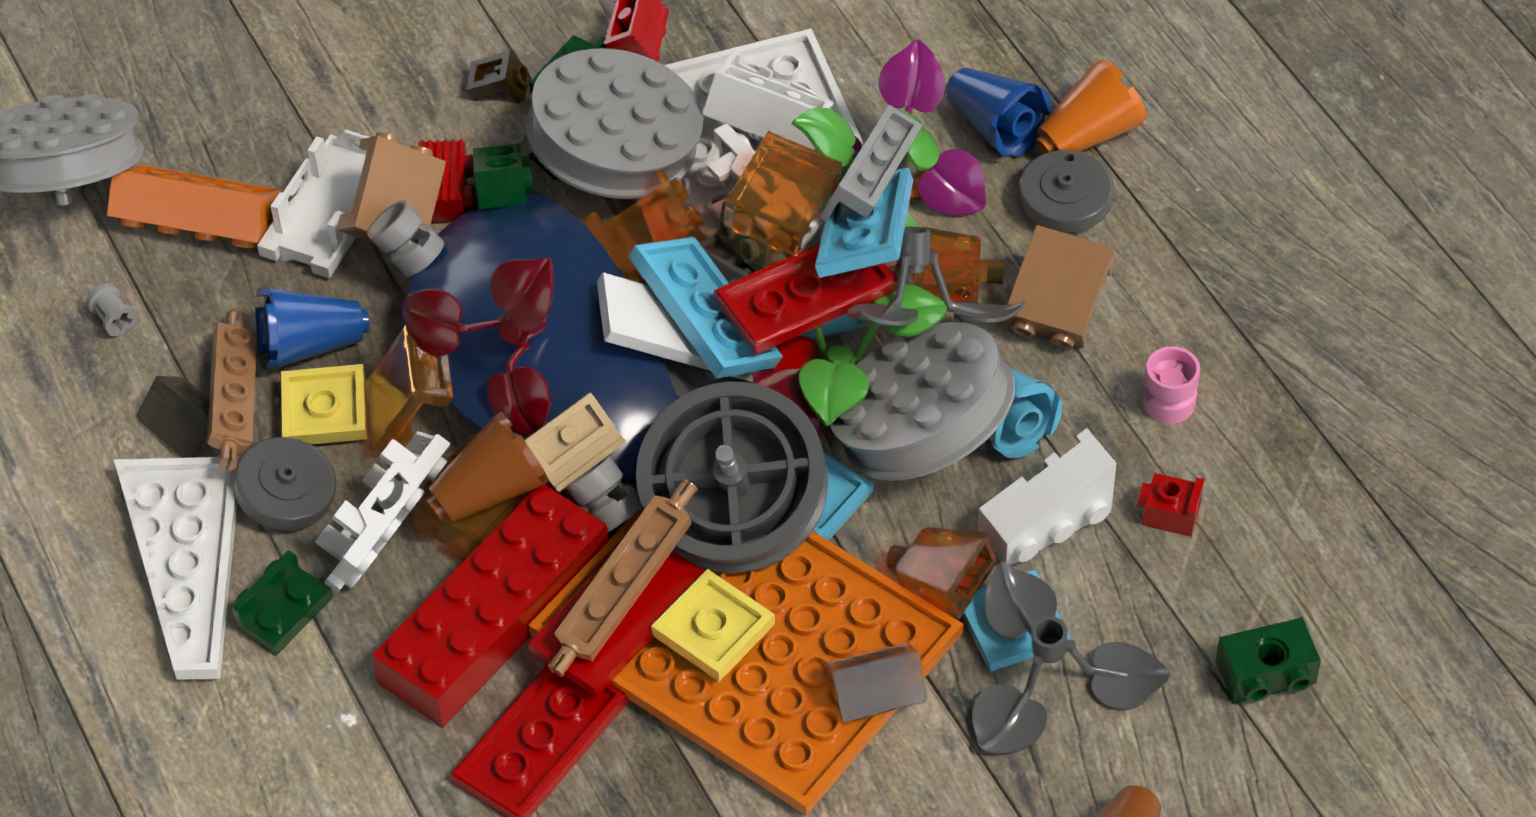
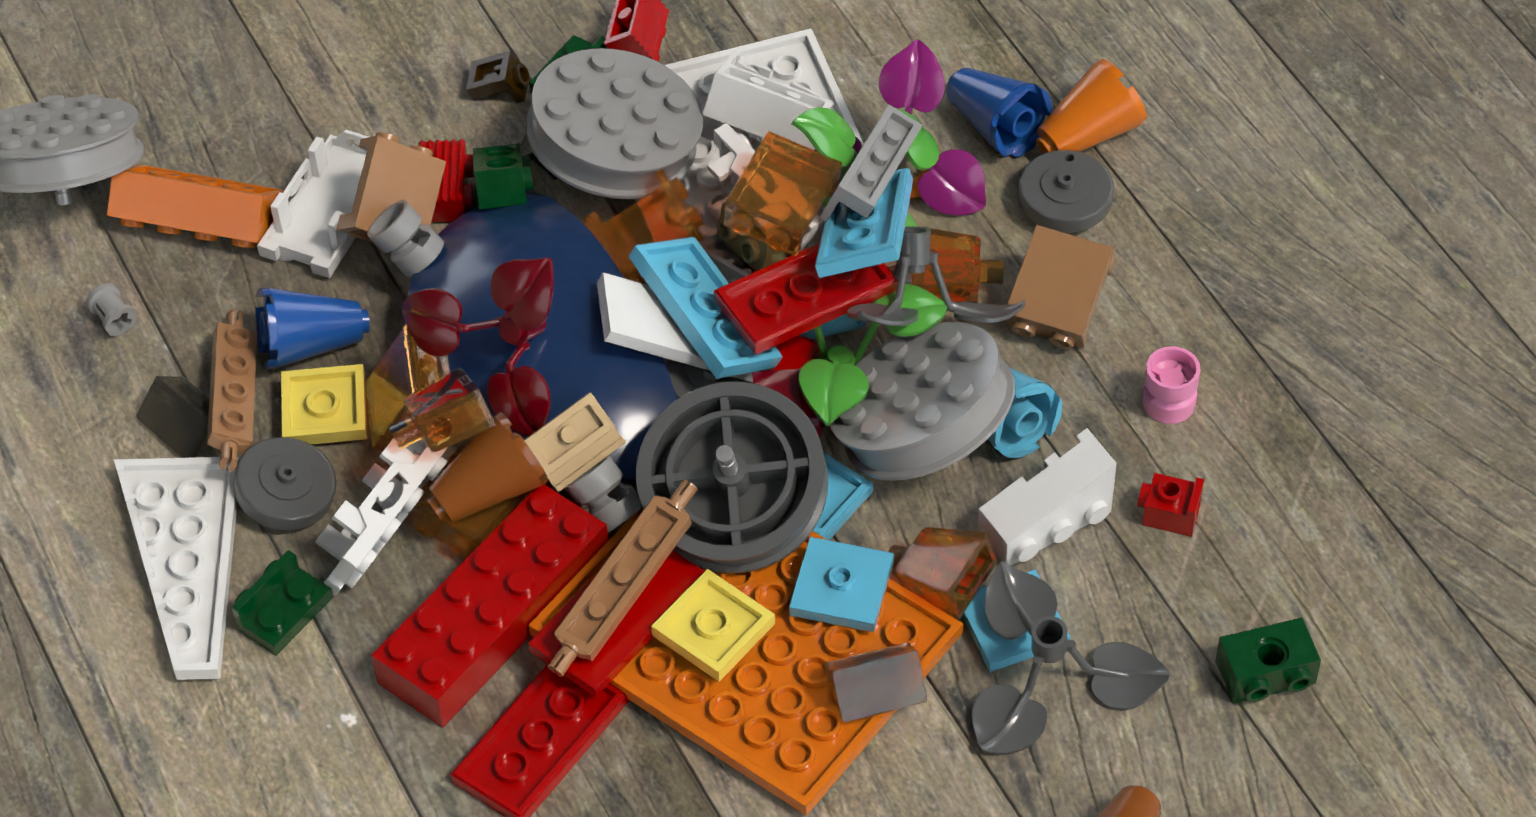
none -> clear orange torso [388,367,496,453]
none -> medium azure plate [789,537,894,632]

